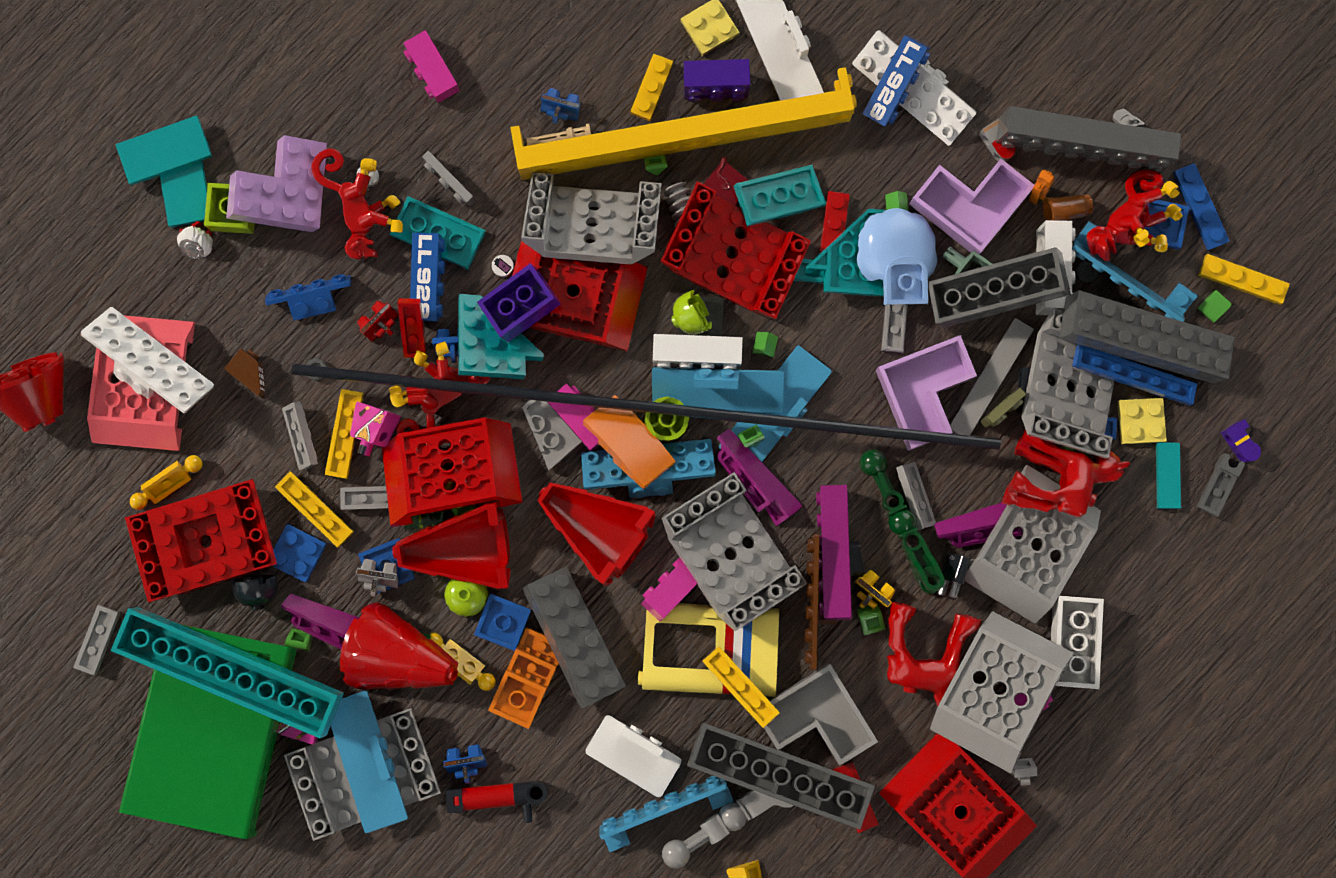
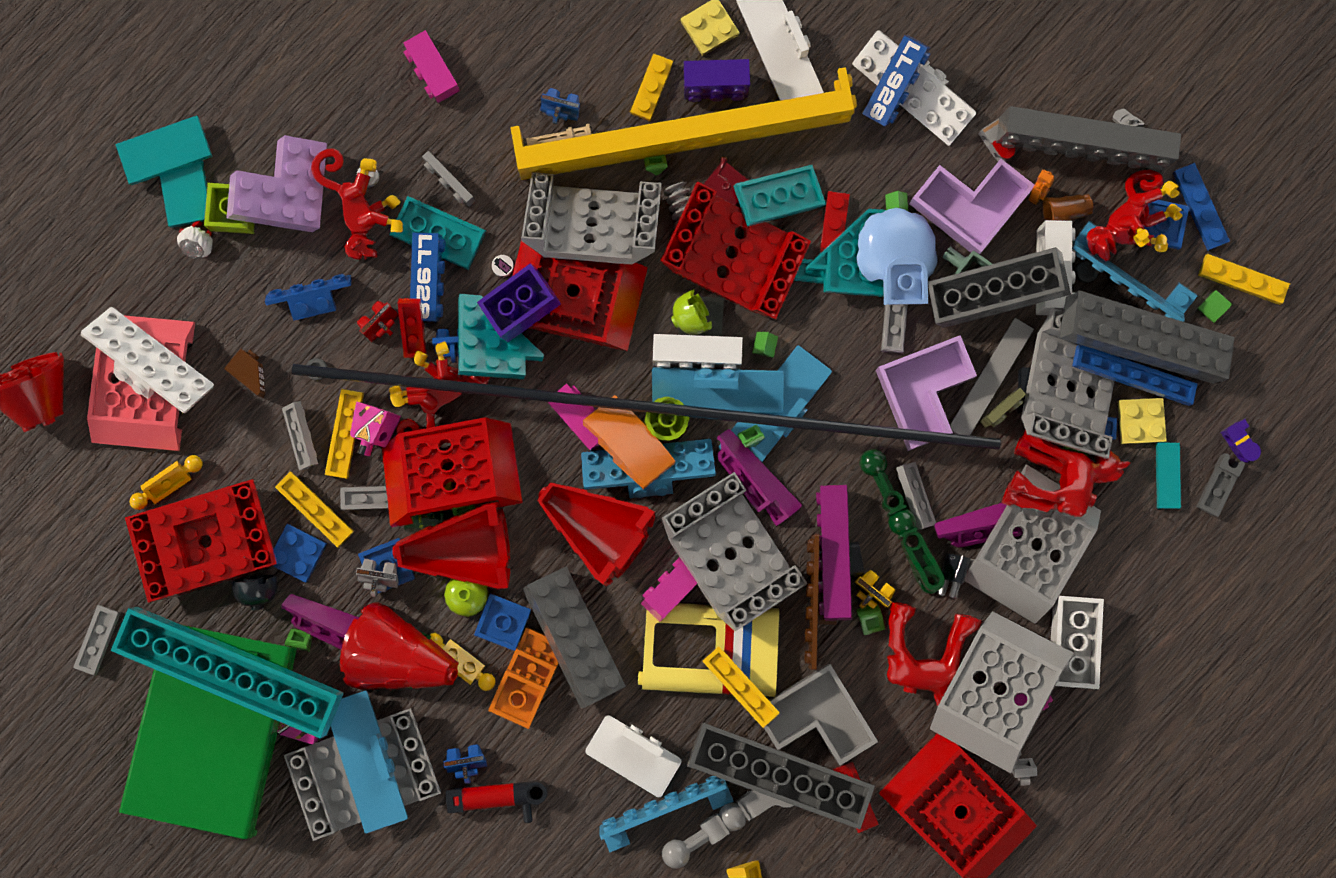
light grey wing [522,400,582,471] -> none

